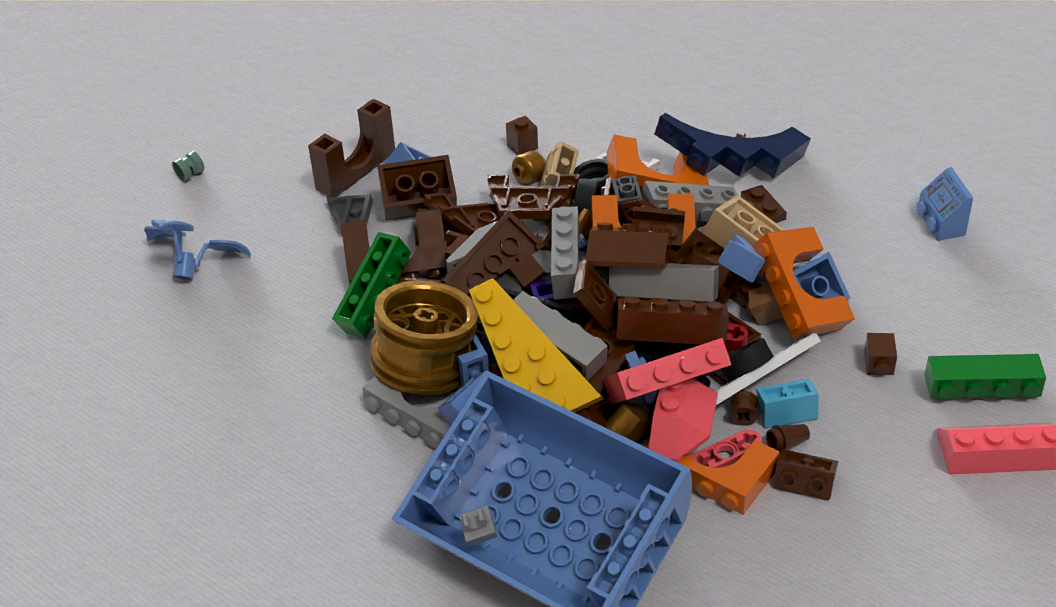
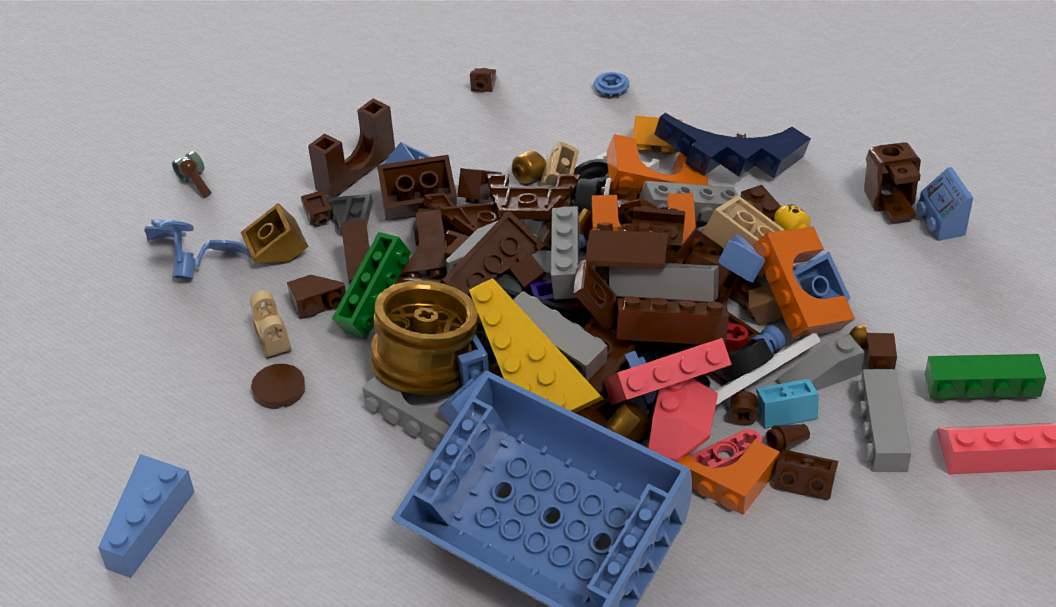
light grey tile [459,506,498,547] -> none
reddish brown brick [506,116,538,155] -> none
dark grey slope [612,175,642,205] -> none
none -> medium blue wedge [98,454,195,578]
none -> reddish brown bar [179,158,211,198]
none -> pearl gold slope [241,203,309,263]
none -> tan piece [250,290,291,358]
none -> reddish brown tile [251,363,305,409]
none -> reddish brown slope [287,275,346,319]
none -> reddish brown bracket [301,190,333,225]
none -> reddish brown arch [457,168,502,204]
none -> reddish brown bracket [470,68,497,92]
none -> medium blue gear [594,72,629,97]
none -> light orange slope [633,116,683,153]
none -> medium blue wheel [748,325,786,354]
none -> yellow head [774,204,811,230]
none -> light grey slope [777,335,864,390]
none -> pearl gold hinge [849,324,867,347]
none -> light grey brick [856,369,911,472]
none -> reddish brown piece [864,142,921,222]

